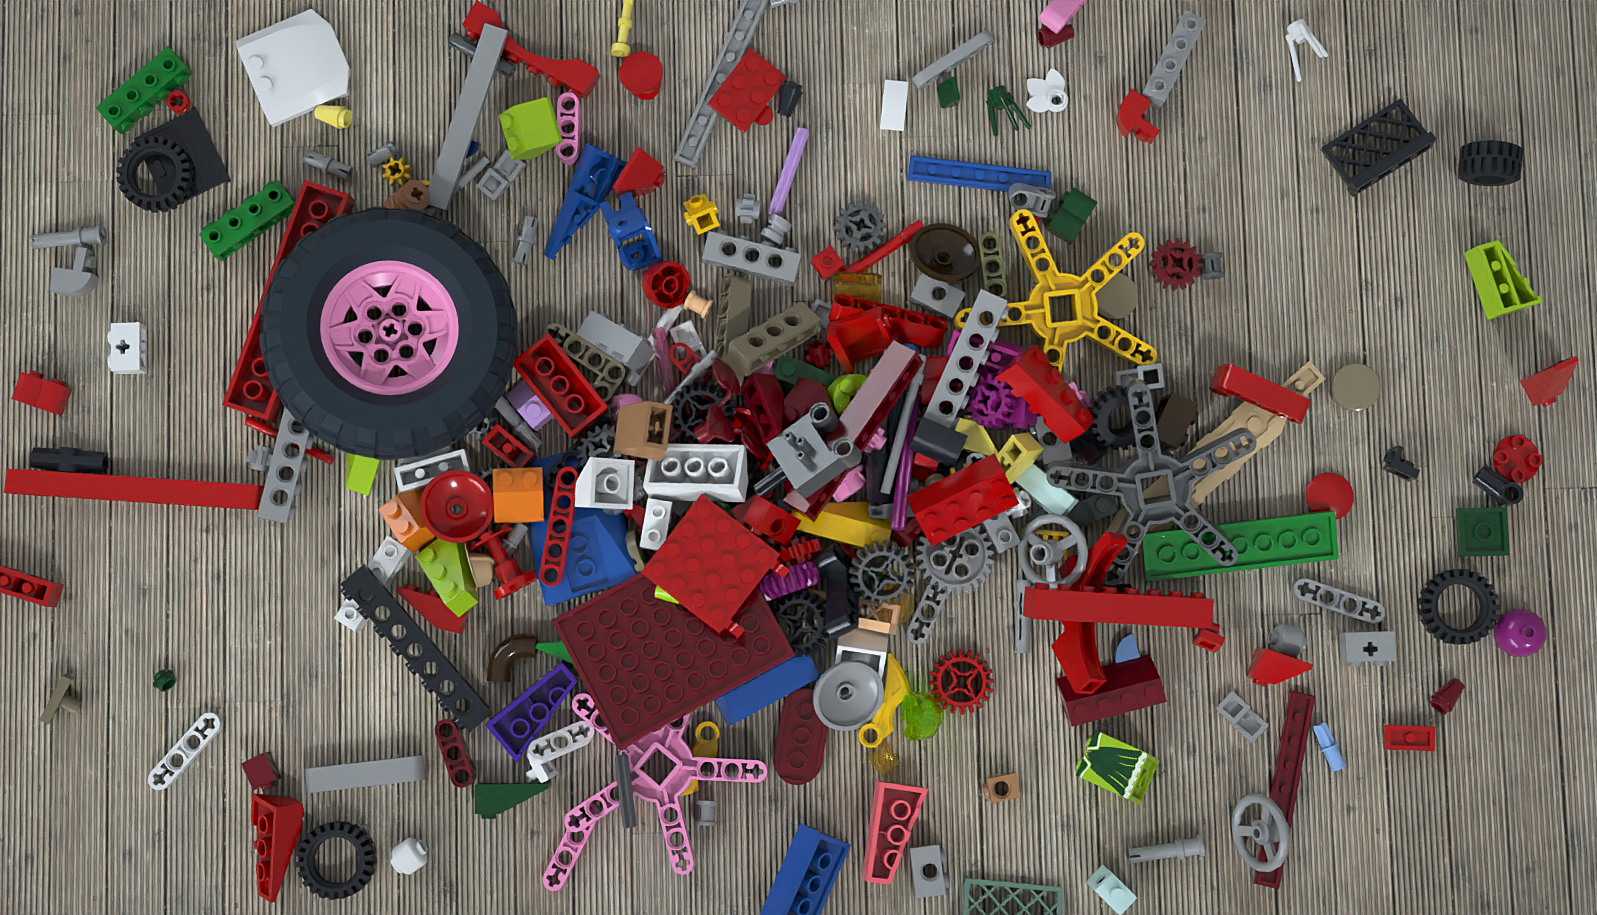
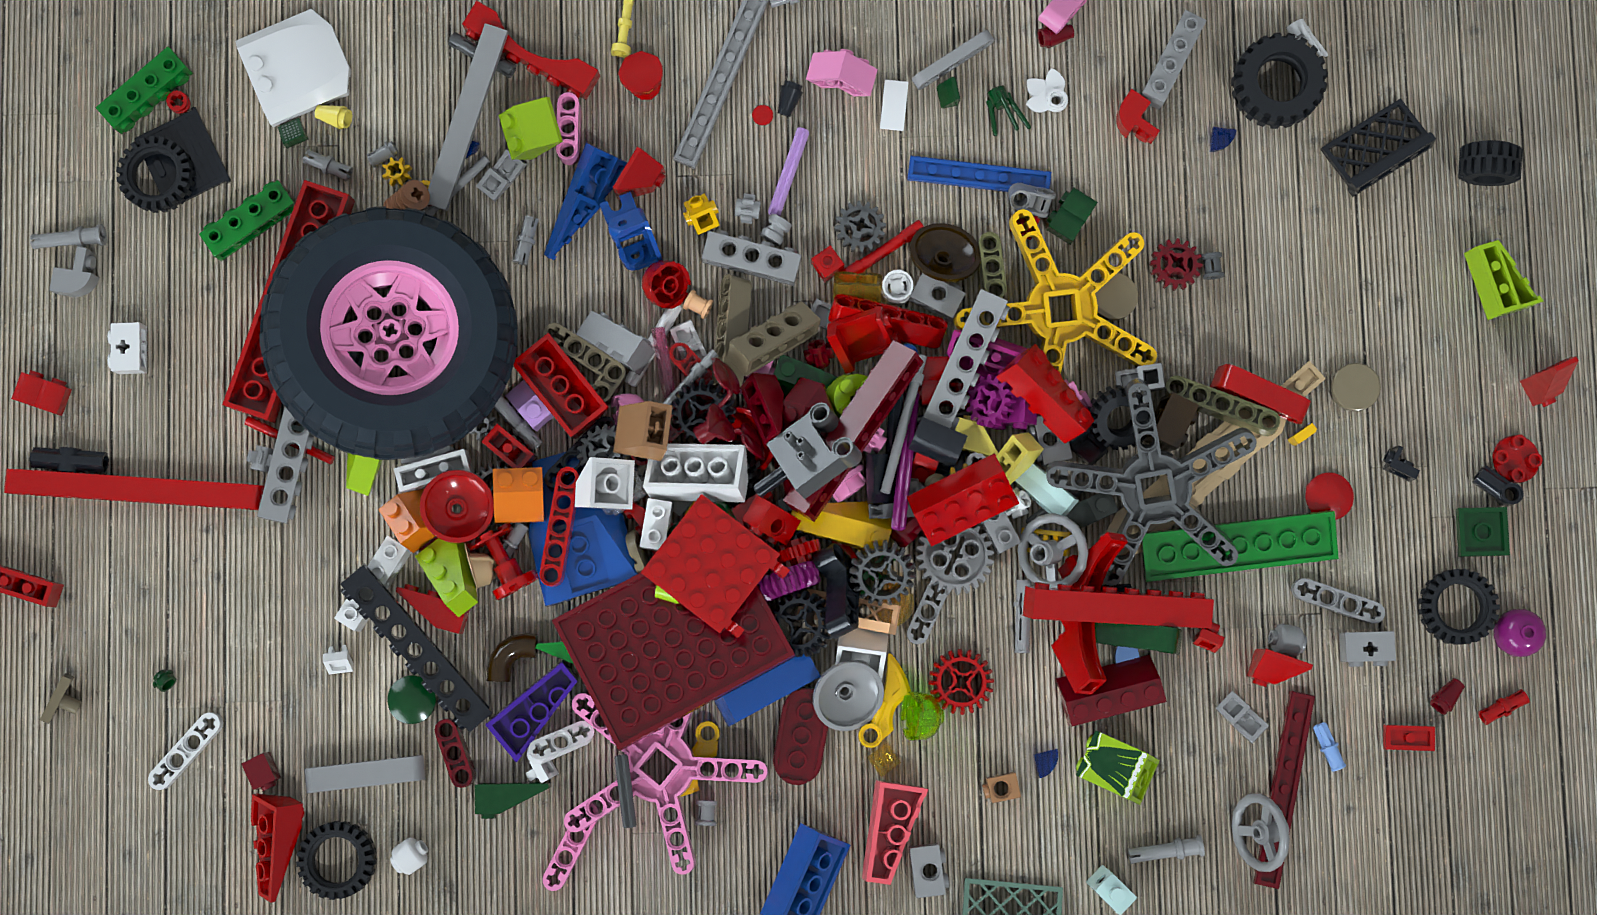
red plate [707,48,787,133] -> none
none -> dark green slope [278,118,309,149]
none -> white tile [323,645,353,674]
none -> dark green dish [387,675,436,724]
none -> bright pink brick [806,49,878,97]
none -> white wheel [881,270,913,306]
none -> clear blue tile [1033,748,1058,778]
none -> dark green beam [1095,622,1183,654]
none -> olive beam [1165,375,1280,437]
none -> clear blue tile [1209,127,1237,152]
none -> black tyre [1231,32,1328,129]
none -> yellow tile [1288,423,1317,446]
none -> red pin [1478,689,1530,725]

